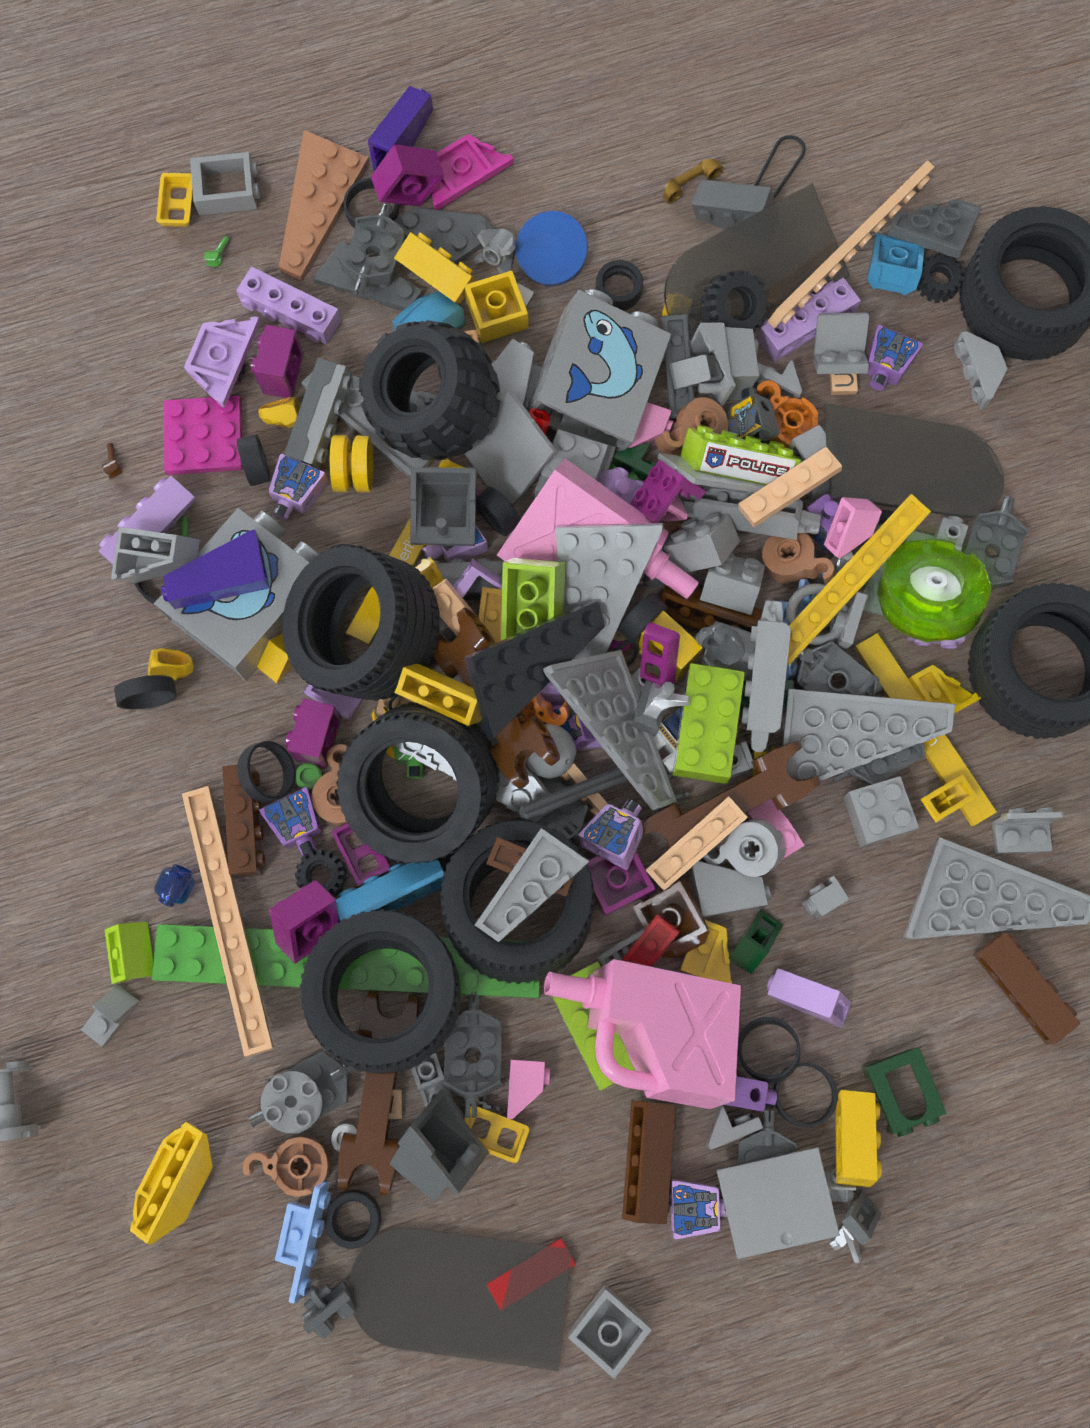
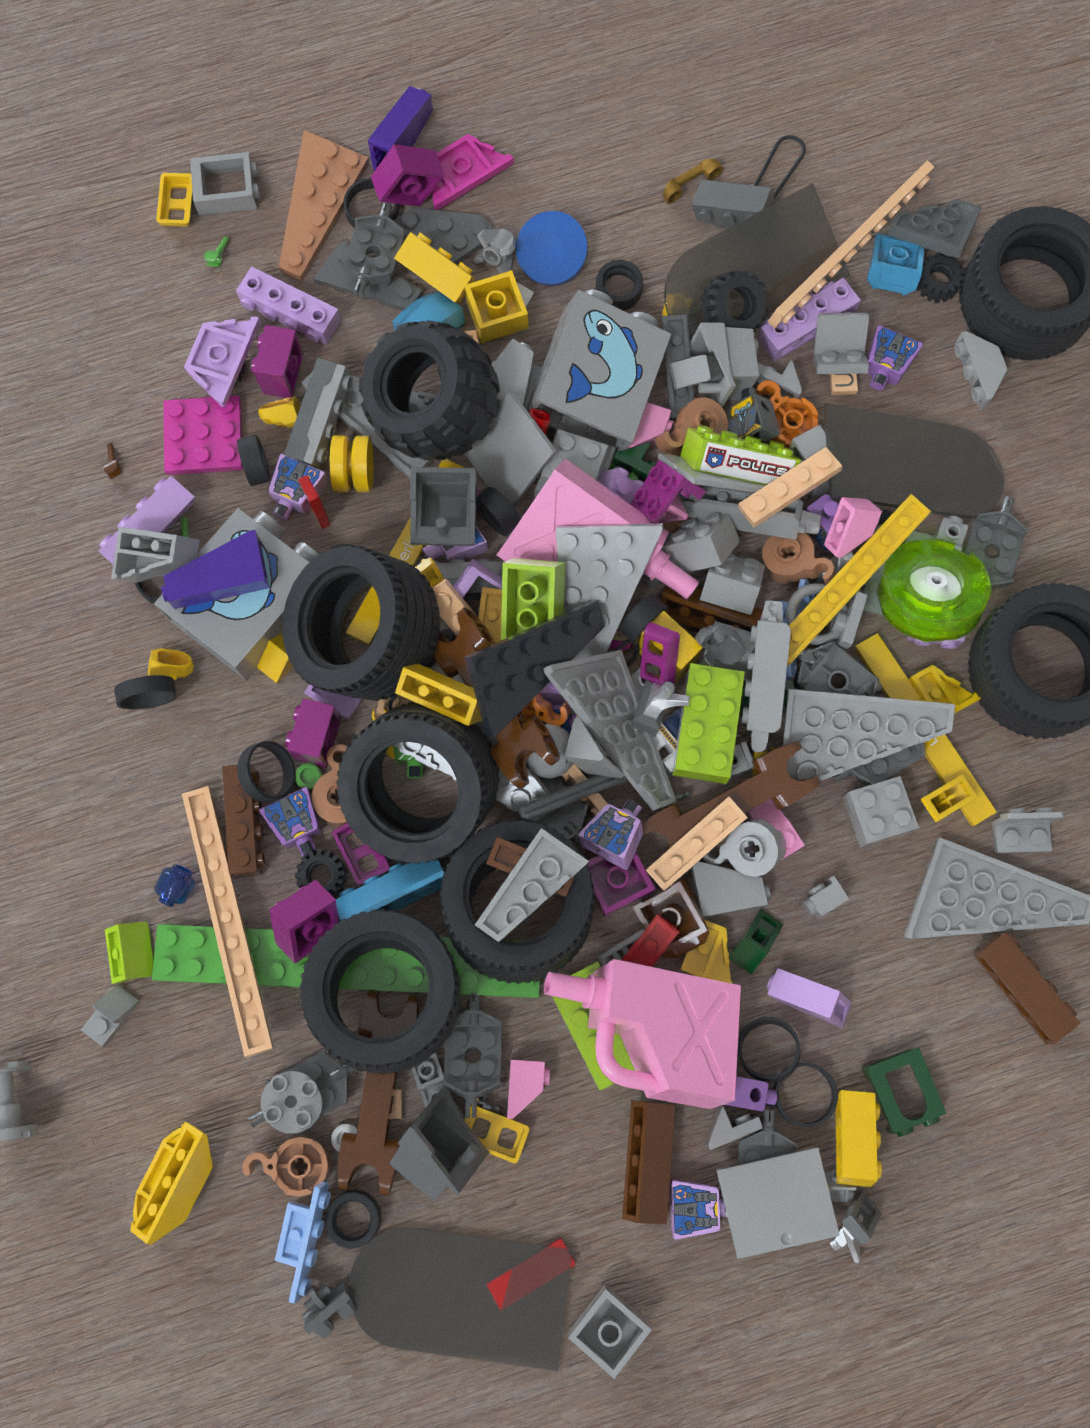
none -> red tile [298,475,331,530]
none -> light grey slope [564,717,625,778]

